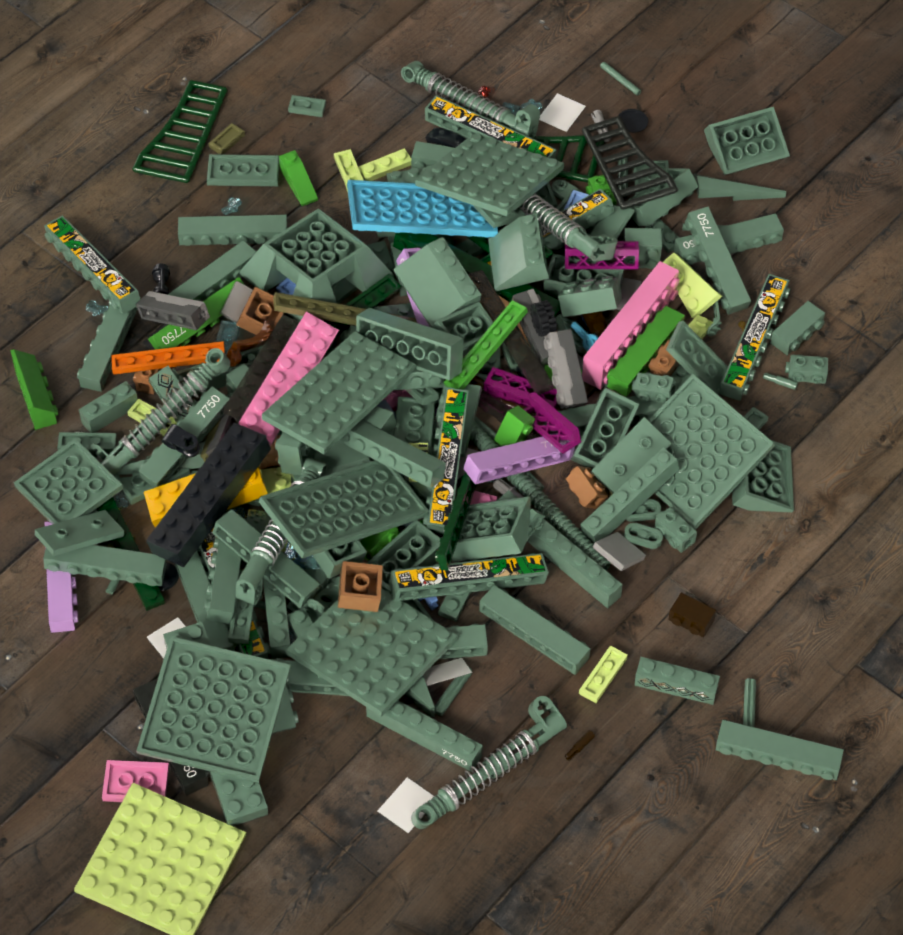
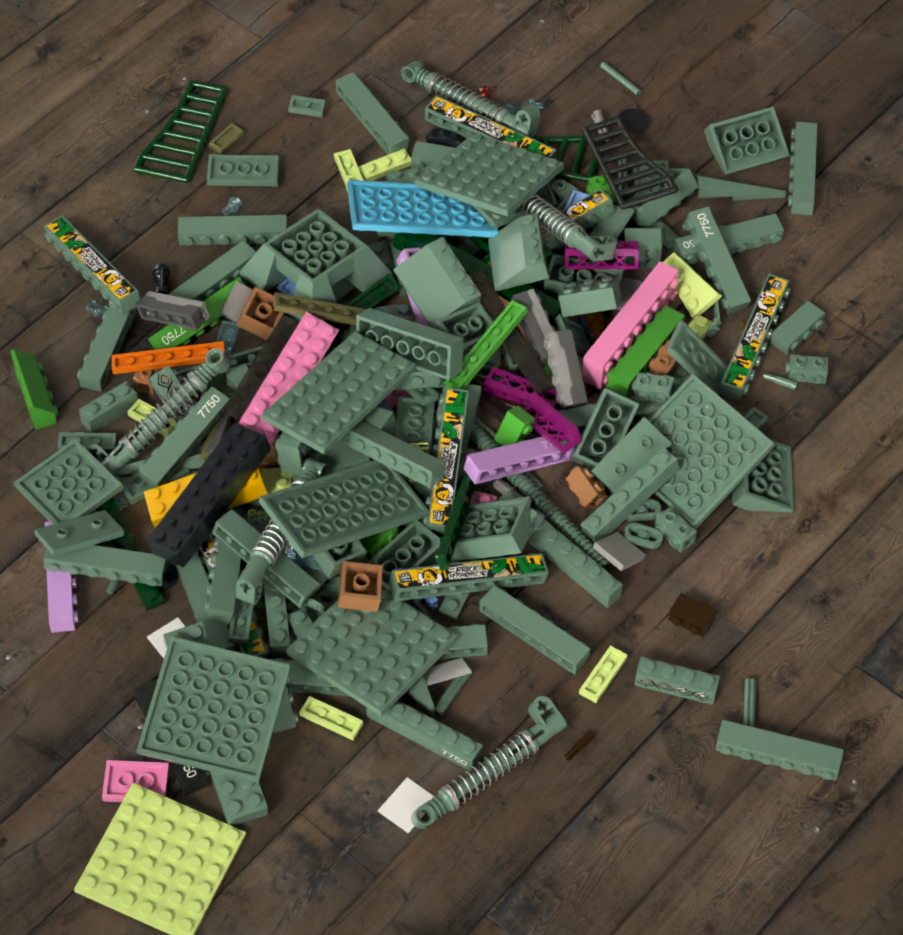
black piece [161,424,200,457] -> none
reddish brown plant [226,321,271,367] -> none
bright green slope [279,150,318,206] -> none
black tyre [530,300,557,337] -> none
white sticker [539,93,586,132] -> none
medium azure plate [570,321,599,352] -> none
none -> yellowish green plate [299,696,363,741]
none -> sand green brick [336,72,410,155]
none -> sand green brick [788,121,817,215]

